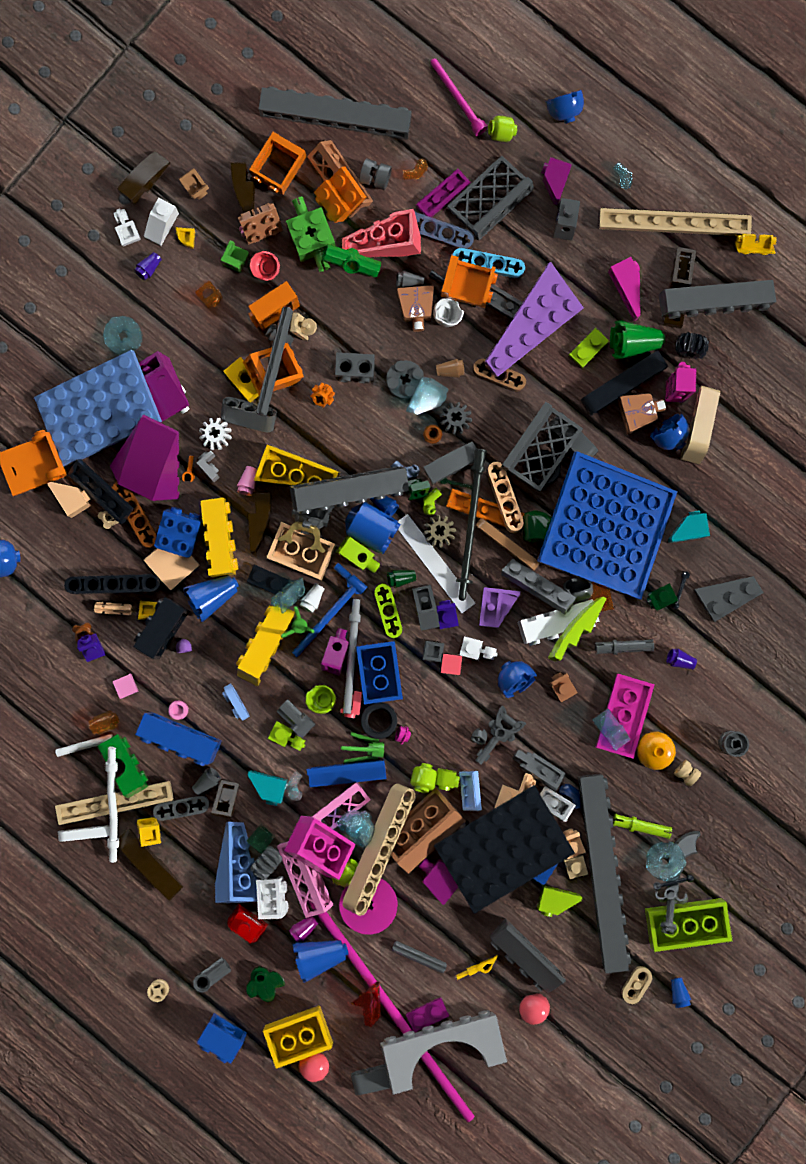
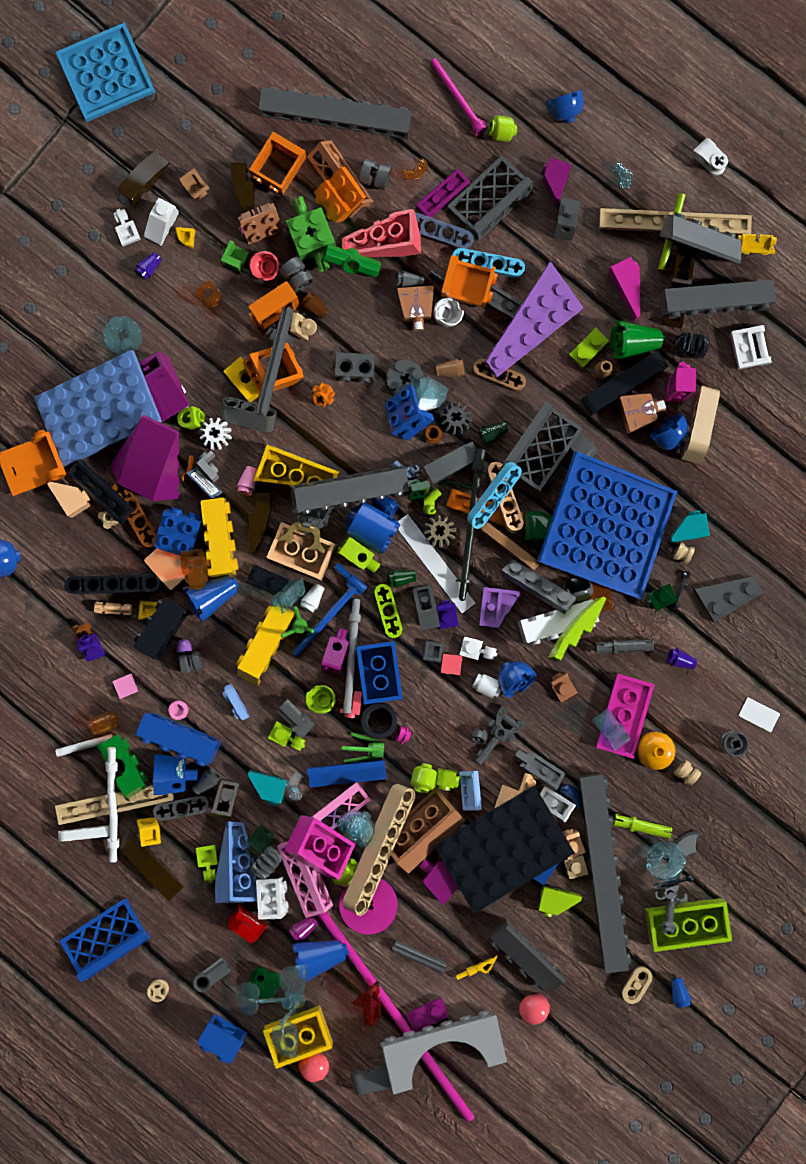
none -> dark azure plate [56,22,156,122]
none -> blue fence [60,898,151,982]
none -> blue torso [153,754,197,795]
none -> lime plate [177,406,205,430]
none -> dark grey wheel [179,652,203,674]
none -> clear orange window [180,549,210,590]
none -> sticker [187,467,223,499]
none -> lime plate [196,845,218,883]
none -> clear light blue plant [236,965,306,1058]
none -> dark grey wheel [279,257,314,293]
none -> reddish brown cone [301,291,329,319]
none -> blue bracket [385,384,434,441]
none -> medium azure beam [467,462,522,529]
none -> white brick [472,674,501,699]
none -> clear green cone [479,421,508,444]
none -> medium nougat cone [594,361,613,380]
none -> lime bar [658,193,686,270]
none -> slope [659,212,741,264]
none -> tan wheel [672,542,695,565]
none -> white piece [692,138,728,176]
none -> white plate [730,325,772,370]
none -> white sticker [739,697,780,732]

